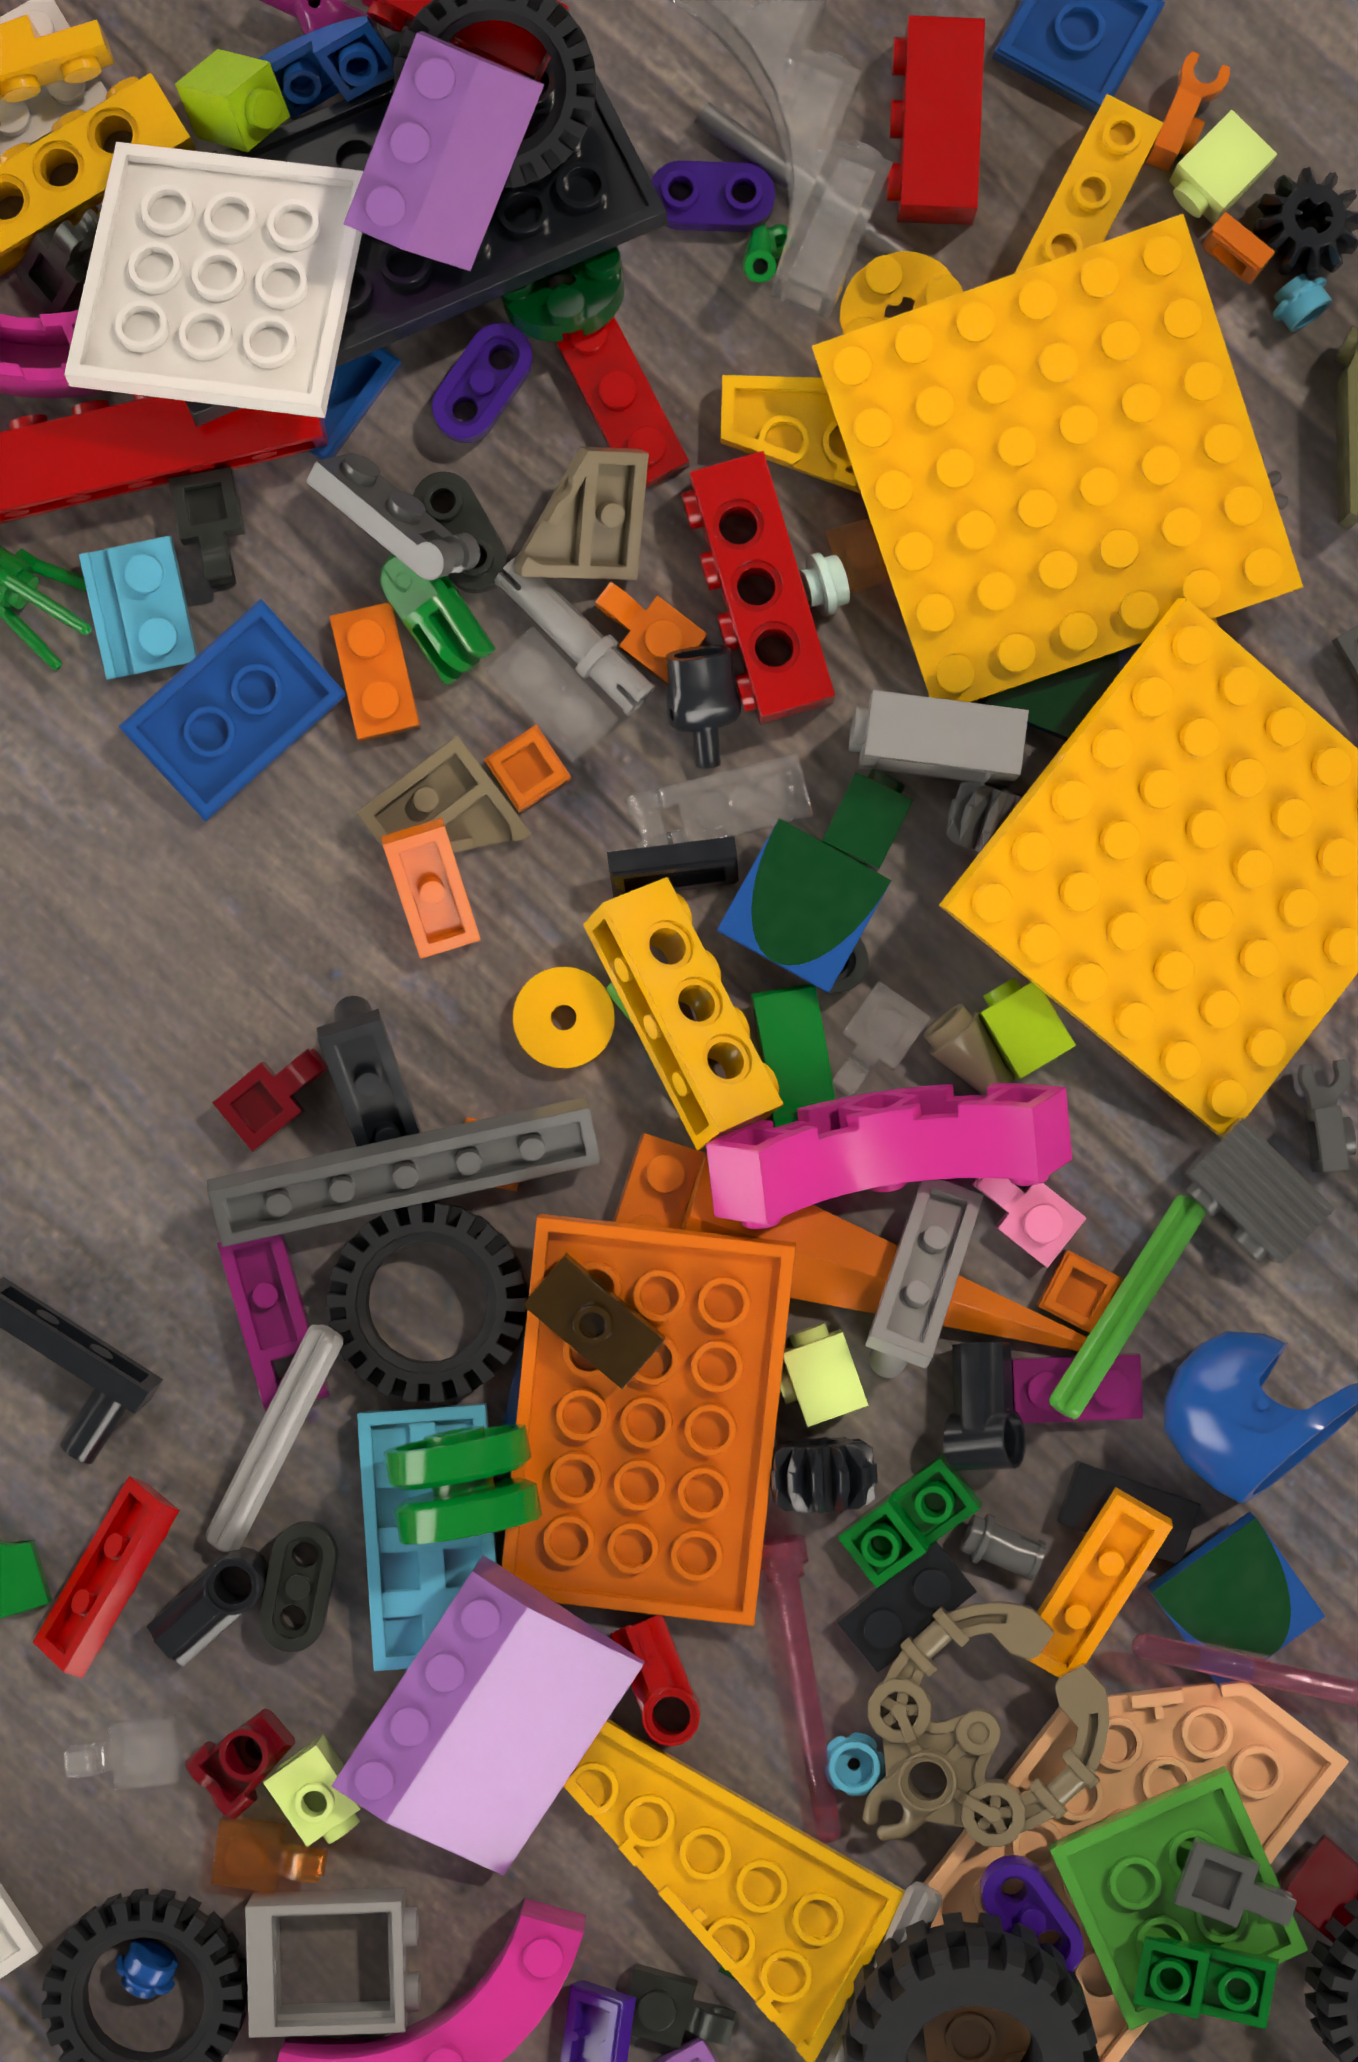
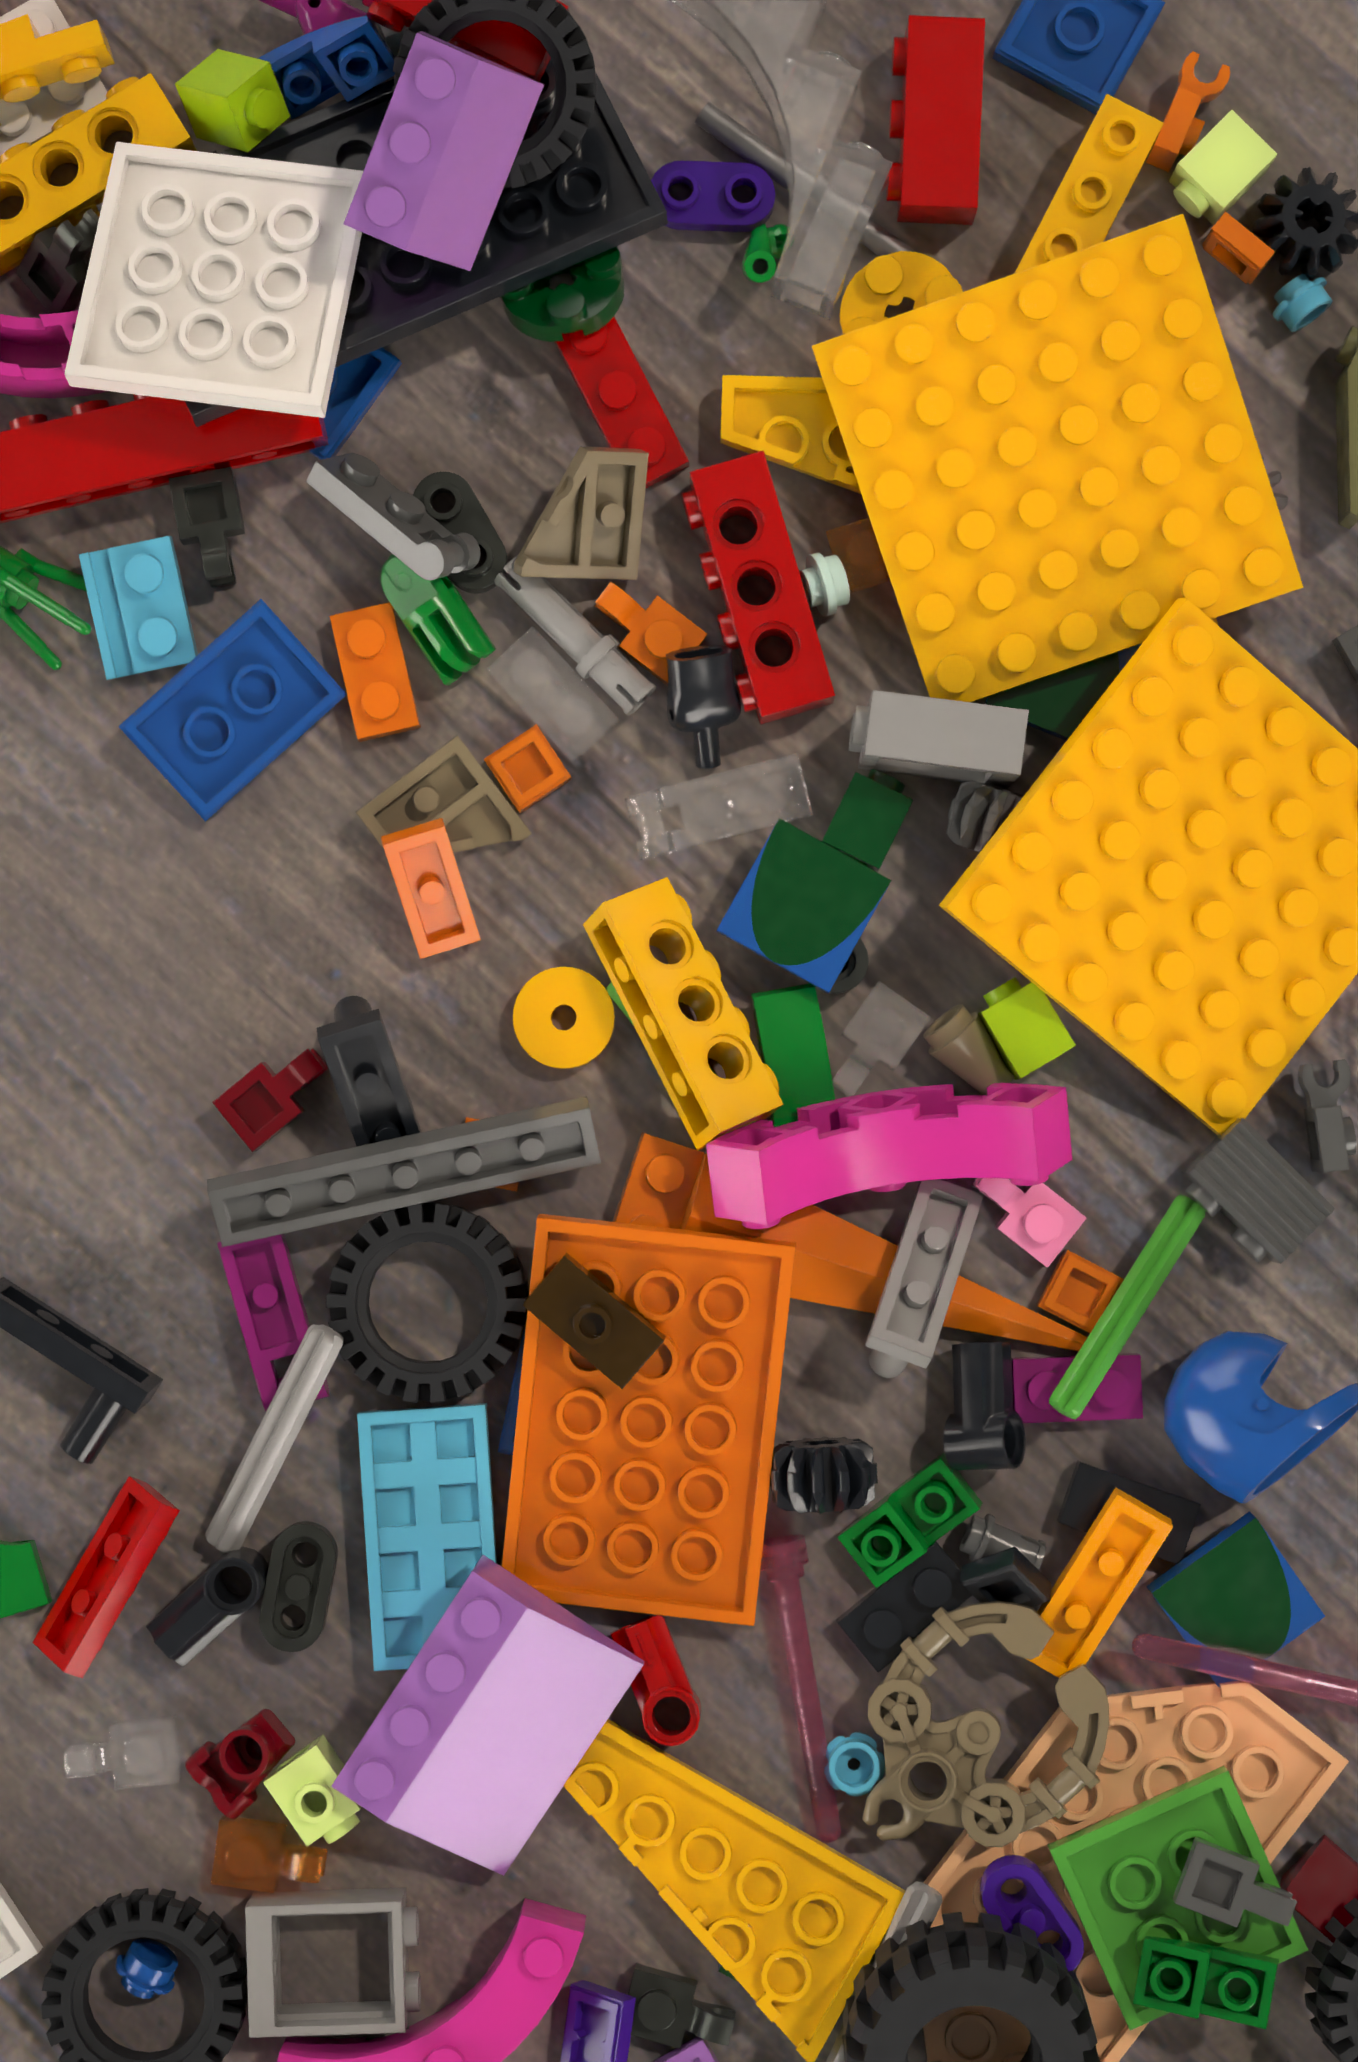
green wheel [384,1424,542,1545] -> none
dark purple plate [432,323,533,443] -> none
black tile [607,836,739,897] -> none
yellowish green brick [780,1323,869,1427] -> none
none -> black tile [960,1547,1051,1607]

